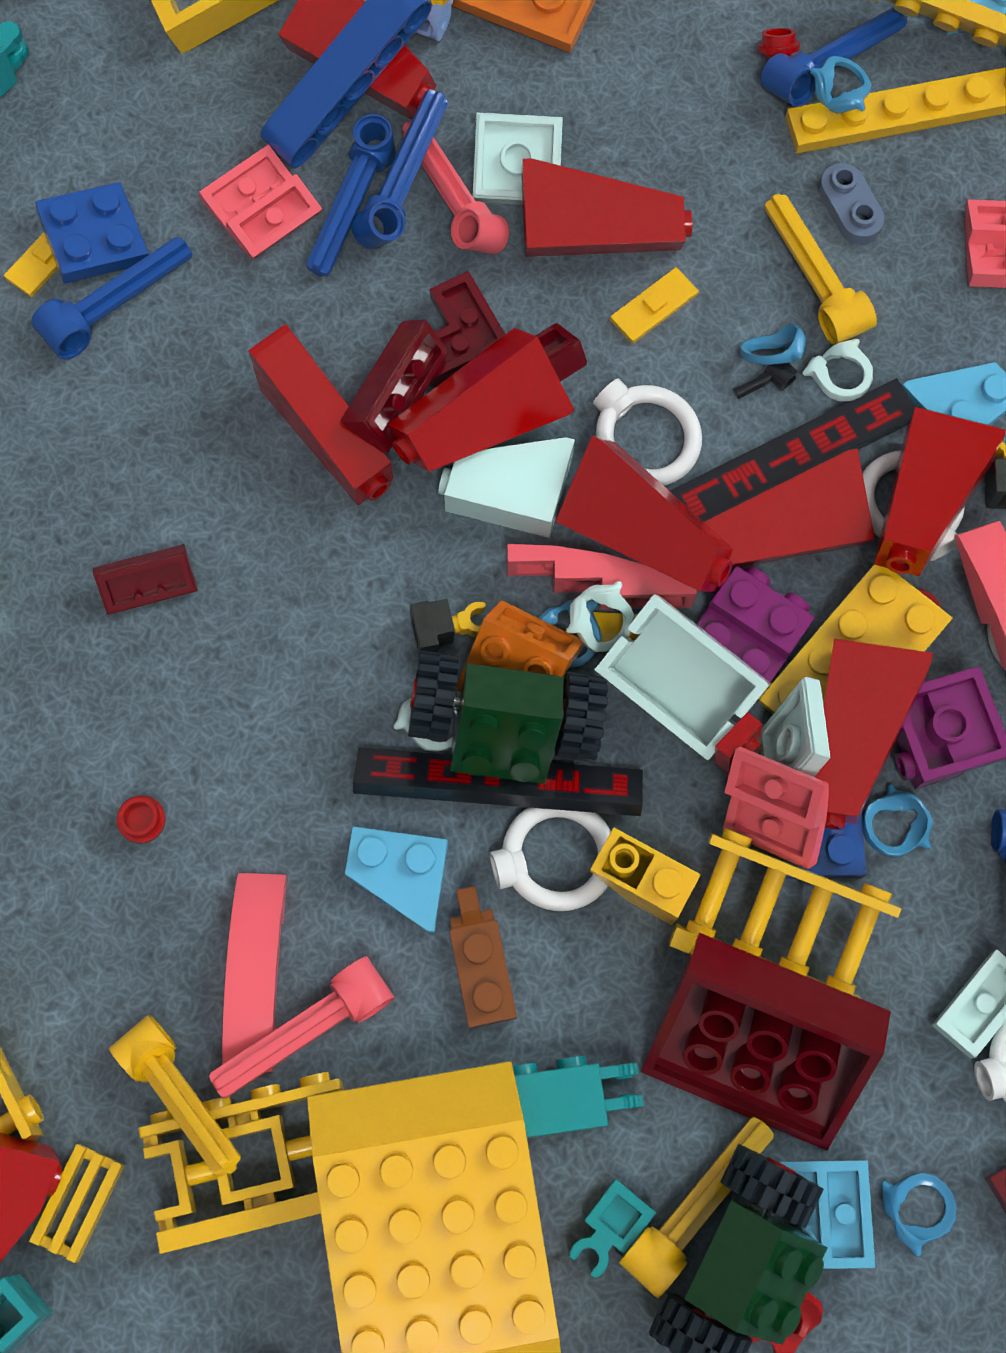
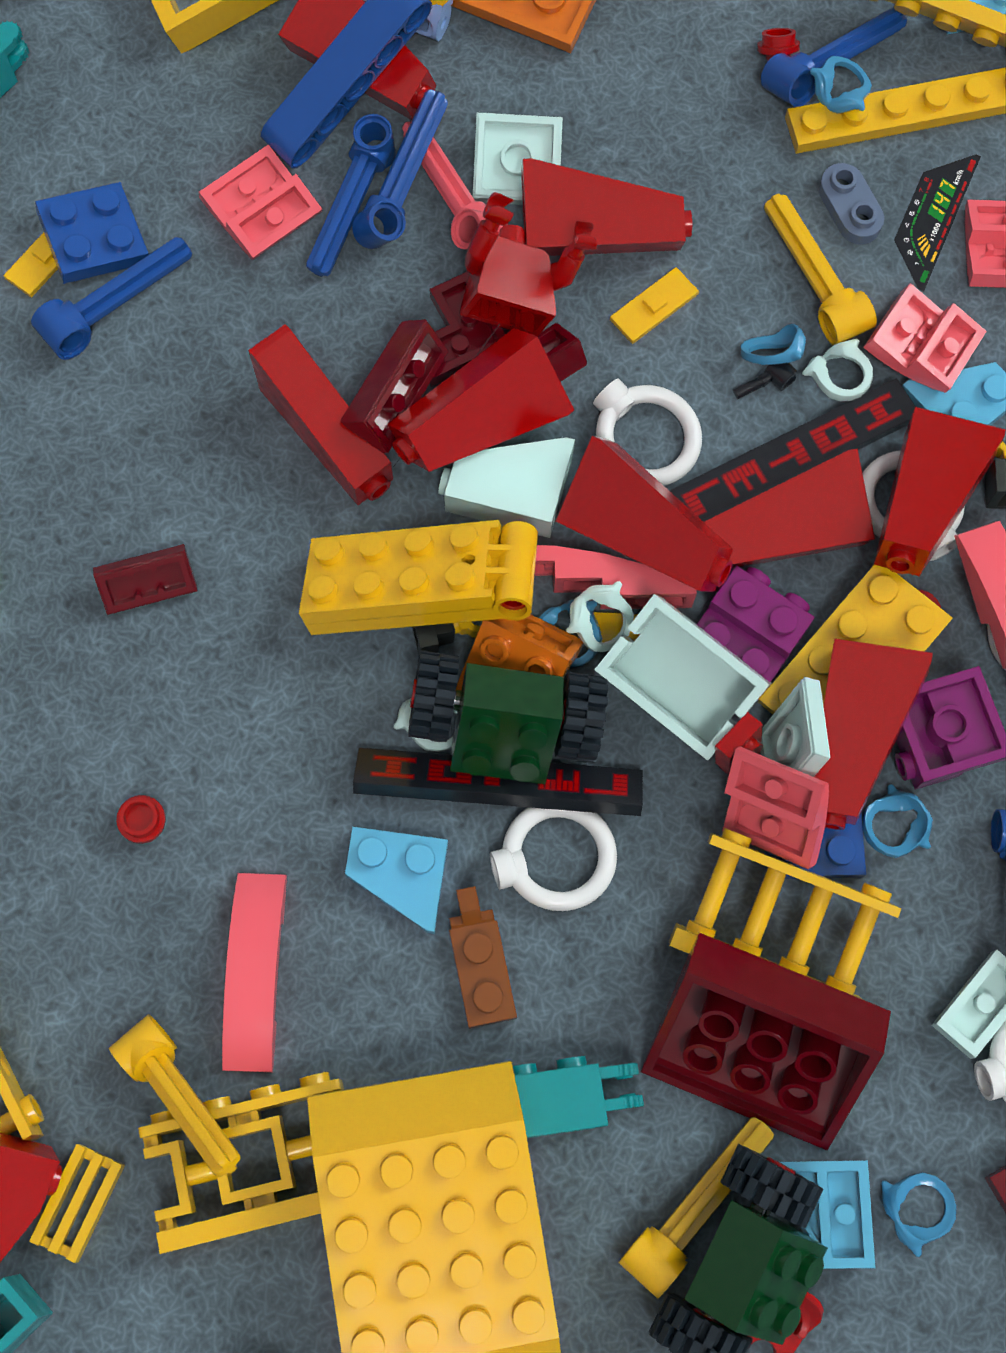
coral axle [209,956,395,1098] -> none
teal plate [569,1179,656,1278] -> none
yellow slope [590,827,701,925] -> none
none -> yellow hinge [299,520,538,635]
none -> red torso [460,192,597,337]
none -> coral slope [863,283,987,393]
none -> black sticker [894,154,981,292]

